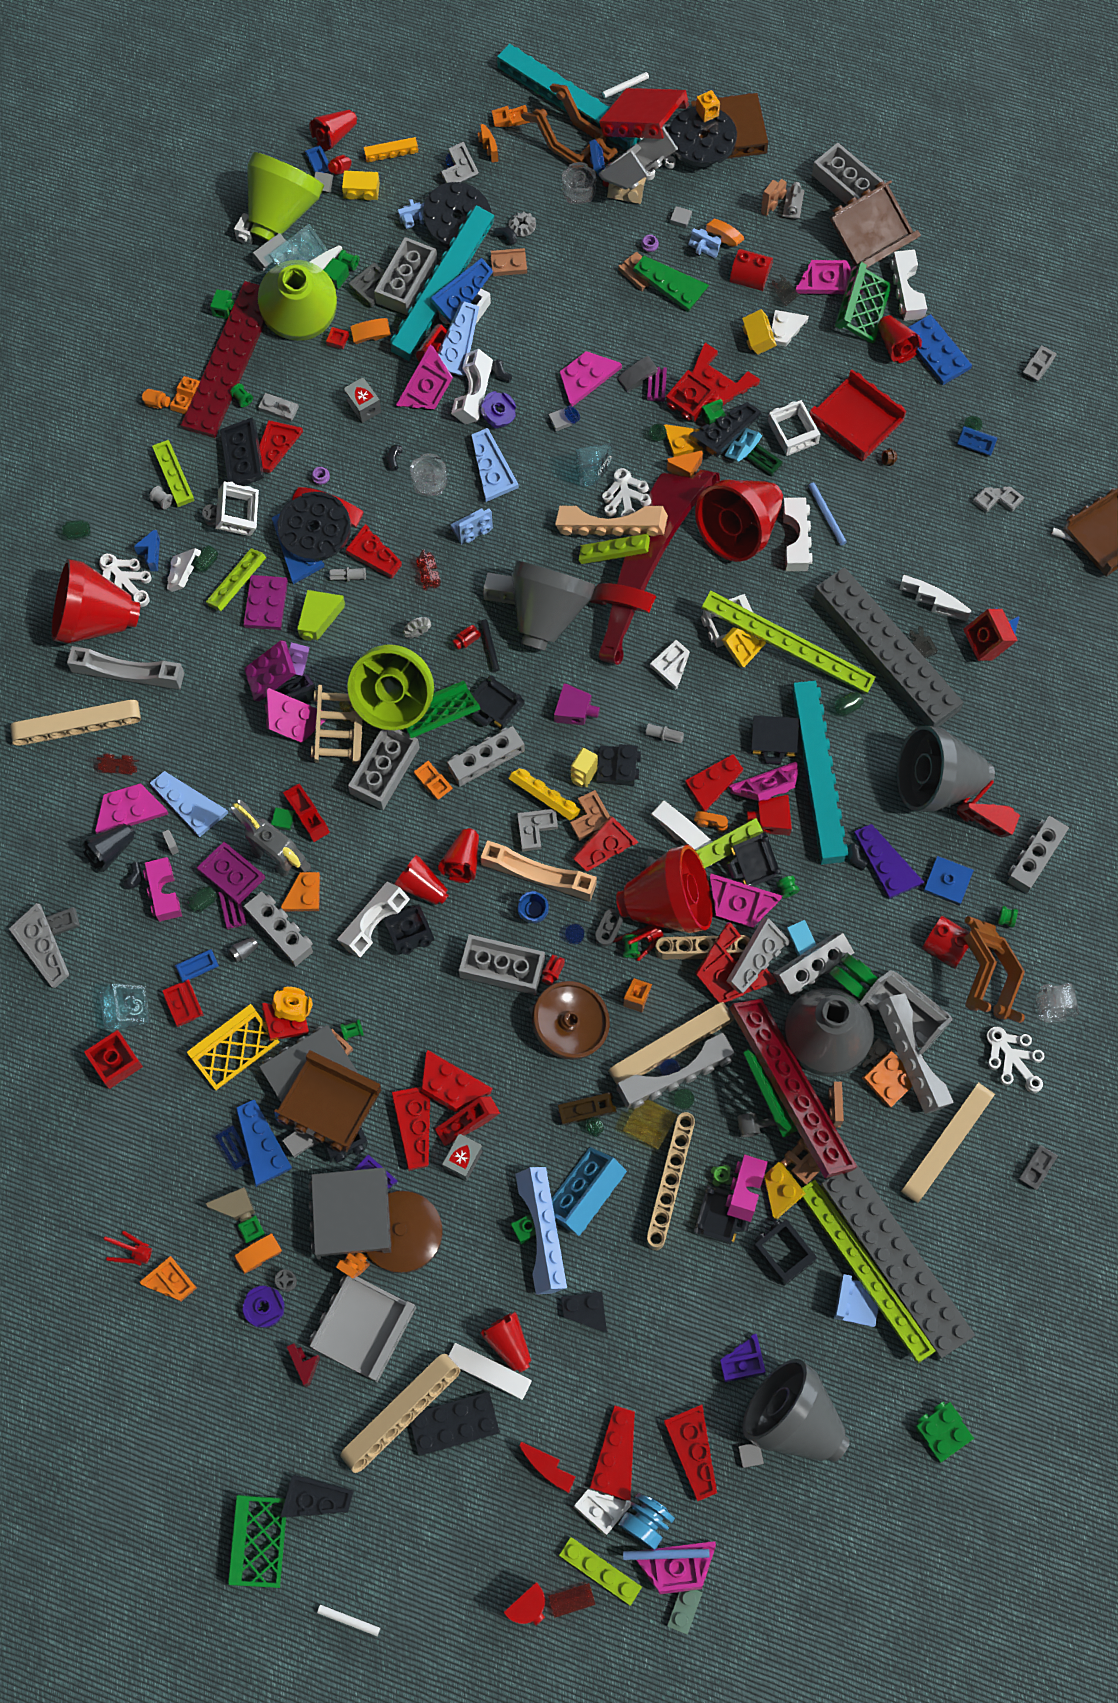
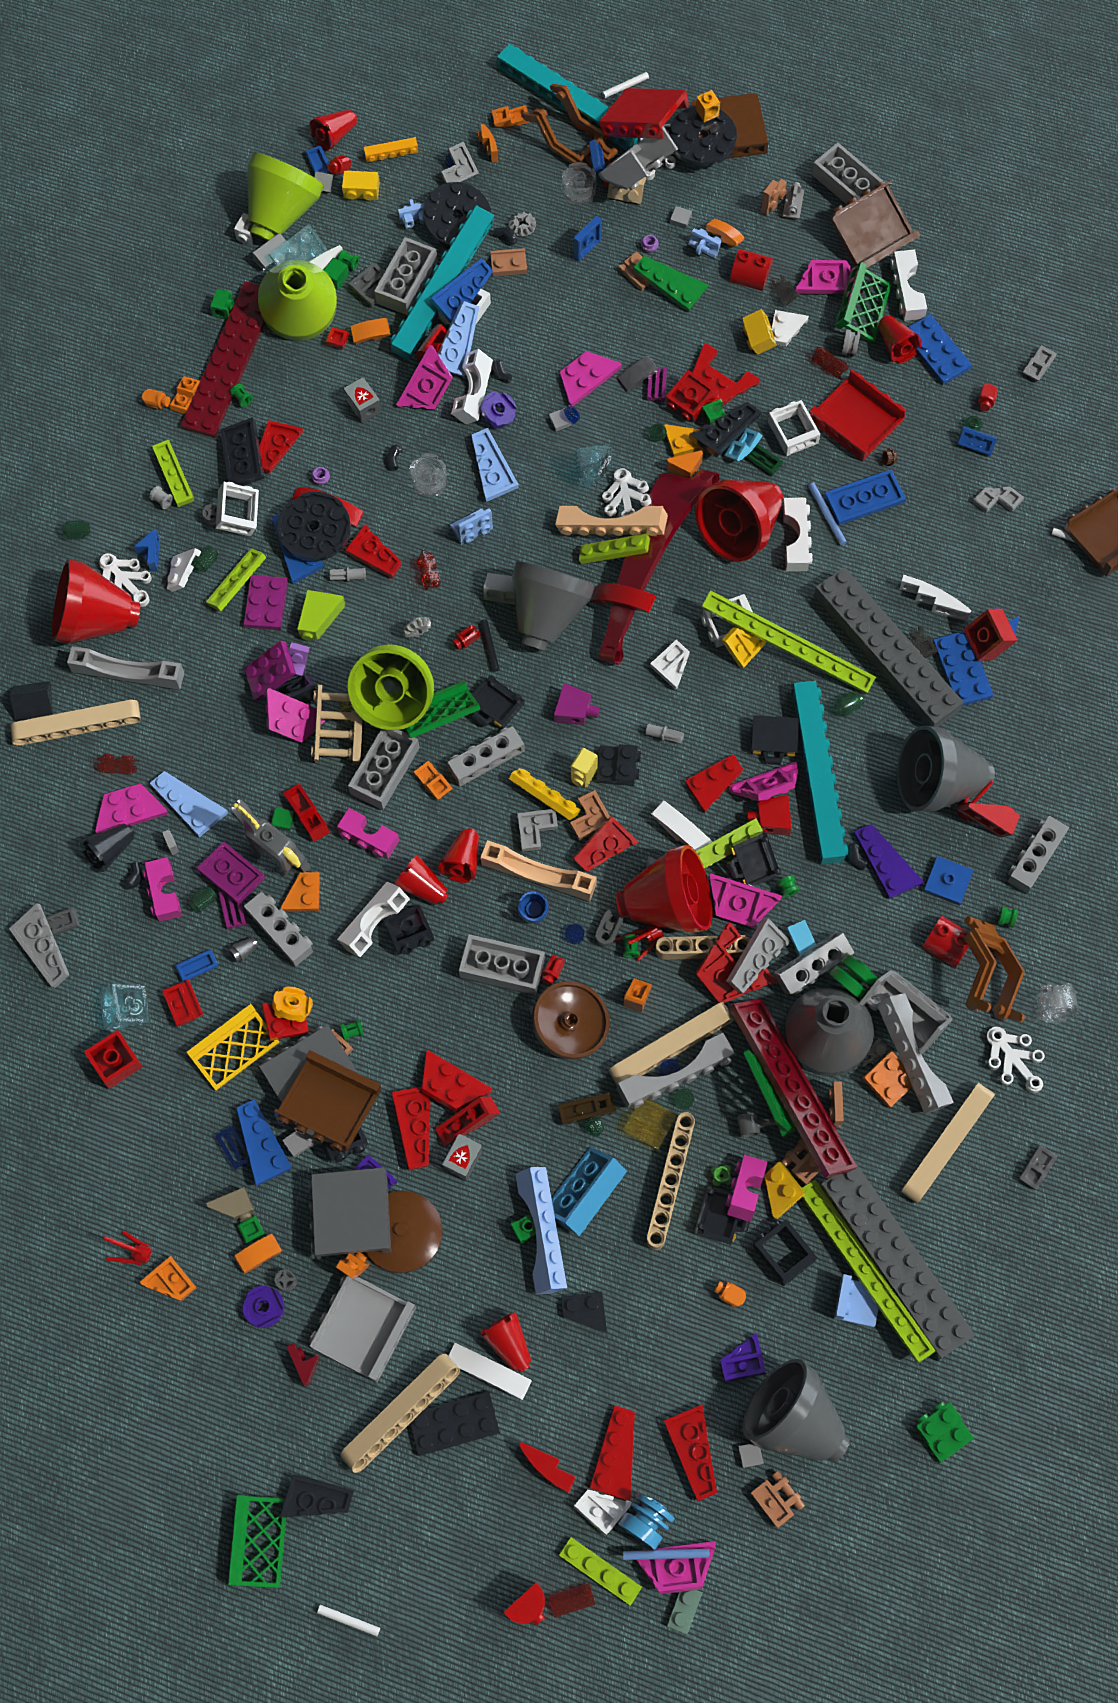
light grey hinge [258,393,299,422] -> none
orange plate [694,811,728,832] -> none
none -> black slope [10,681,53,721]
none -> dark pink arch [337,808,400,859]
none -> blue plate [574,216,601,261]
none -> orange arm [714,1281,746,1307]
none -> nougat plate [750,1471,805,1528]
none -> clear red hinge [811,346,849,379]
none -> blue plate [824,469,906,525]
none -> light grey wheel [842,329,860,356]
none -> blue plate [932,631,993,706]
none -> red arm [978,384,997,411]

